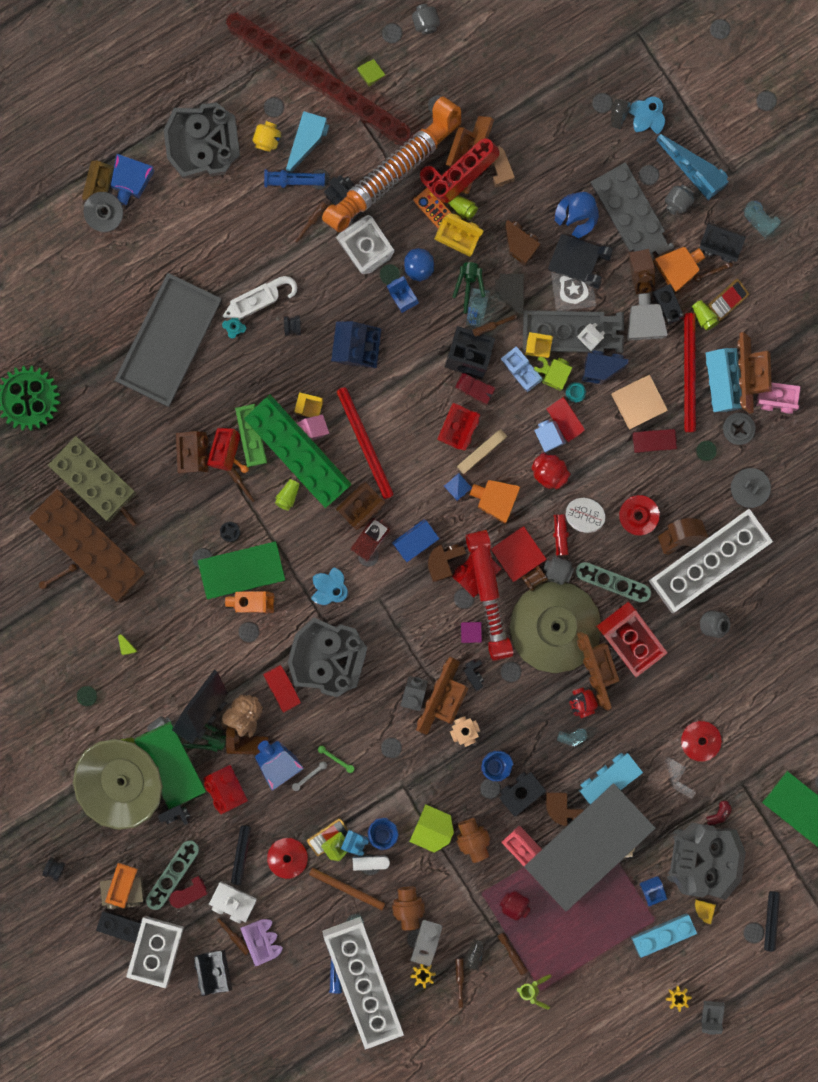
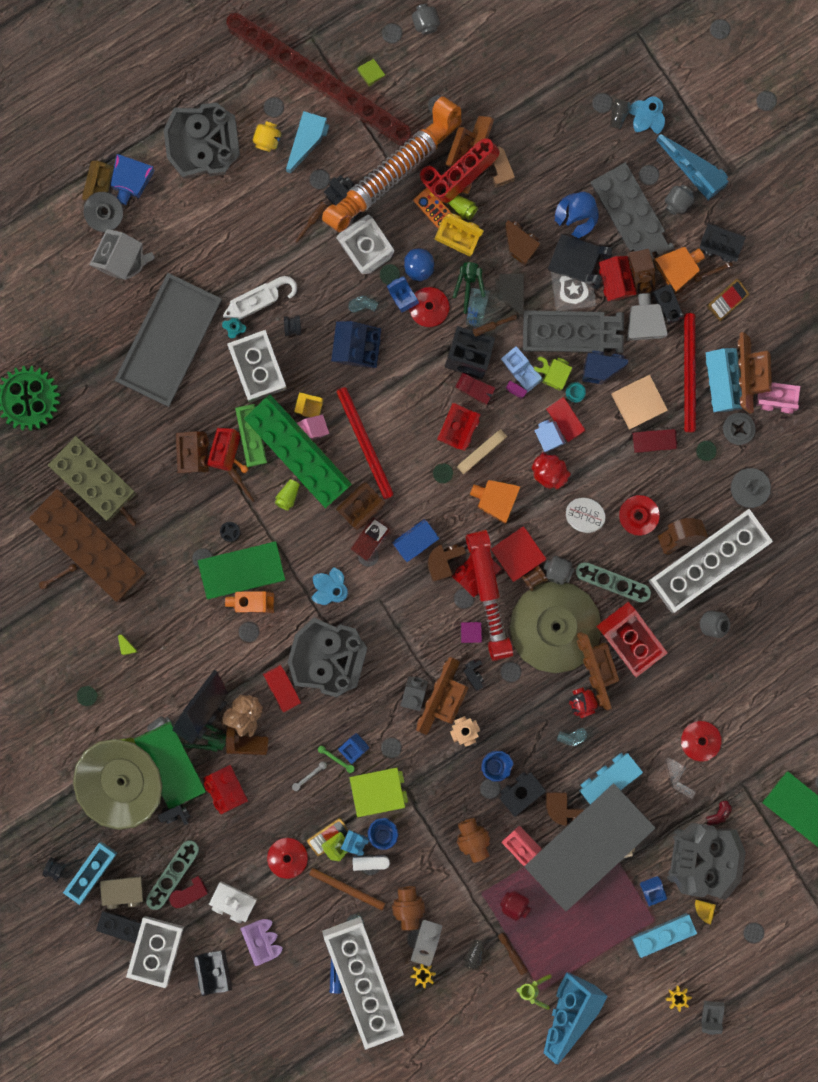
orange tile [105,863,138,908] -> none
reddish brown piece [217,918,249,955] -> none
black axle [231,825,251,885] -> none
torso [255,741,304,791] -> none
blue pin [264,169,325,188] -> none
lime slope [409,804,454,853] -> none
blue slope [444,473,472,501] -> none
reddish brown piece [456,958,464,1008] -> none
yellow panel [525,332,553,358] -> none
red pin [553,514,569,555] -> none
white tile [577,323,605,351] -> none
lime cone [692,300,719,331] -> none
clear light blue leg [744,201,781,239] -> none
black axle [764,891,780,952] -> none
none -> medium azure brick [63,842,118,905]
none -> light grey piece [89,229,154,280]
none -> white brick [228,330,287,403]
none -> blue slope [338,733,369,764]
none -> clear light blue arm [348,295,379,313]
none -> lime brick [349,767,408,817]
none -> red dish [409,287,449,327]
none -> clear green tile [433,463,453,484]
none -> magenta tile [506,381,527,399]
none -> dark azure wedge [544,972,608,1064]
none -> red brick [599,256,636,302]

